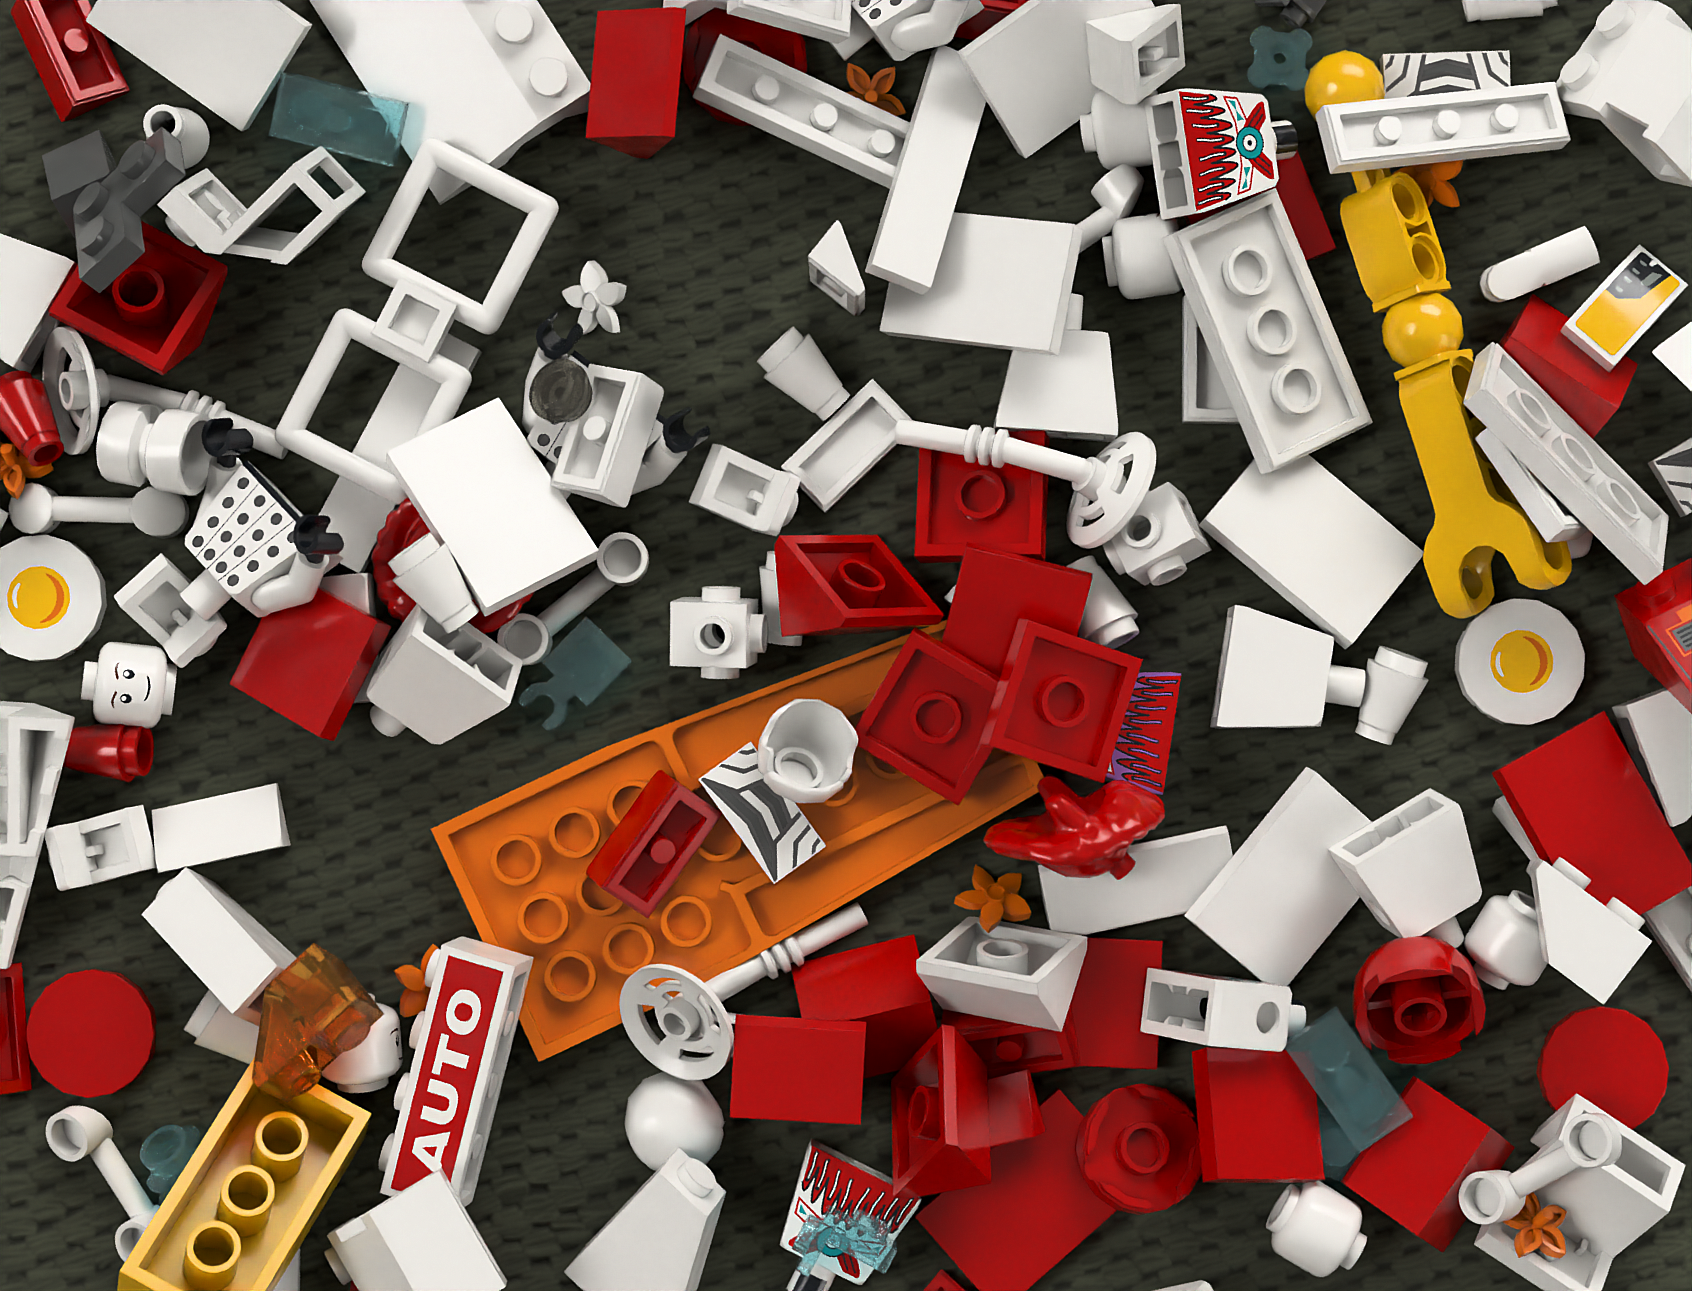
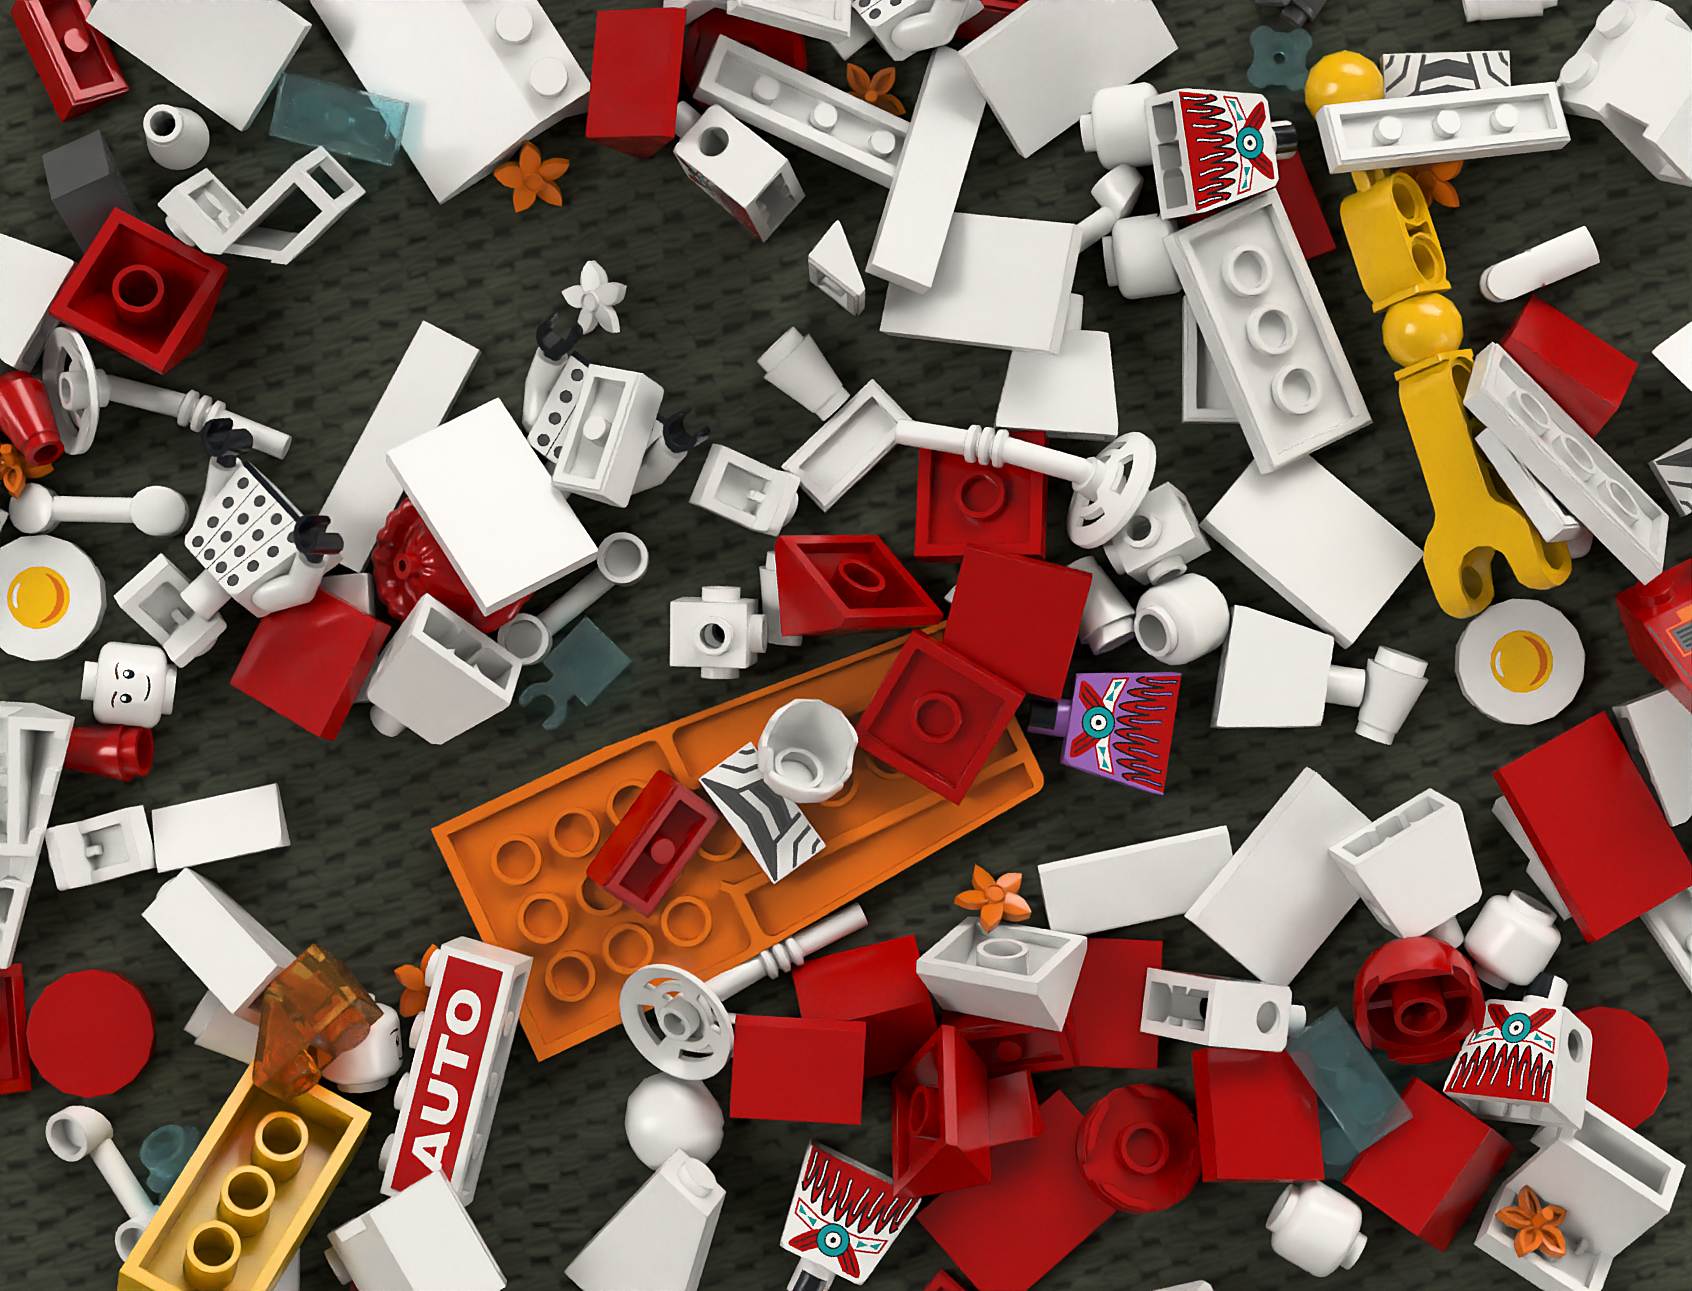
dark grey plate [73,126,186,293] -> none
white wheel [96,401,212,496] -> none
white bar [275,138,559,505] -> none
white cone [388,533,480,634] -> none
clear smoke plate [529,359,593,423] -> none
clear light blue bracket [791,1204,897,1277] -> none
red tile [979,619,1143,783] -> none
red piece [983,774,1165,880] -> none
white slope [1085,4,1185,104] -> none
white bar [1458,1113,1622,1225] -> none
white slope [1530,857,1652,1005] -> none
slope [1560,244,1688,372] -> none
none -> orange plant [493,140,569,213]
none -> white torso [672,101,805,242]
none -> white head [1134,573,1230,666]
none -> torso [1443,972,1593,1130]

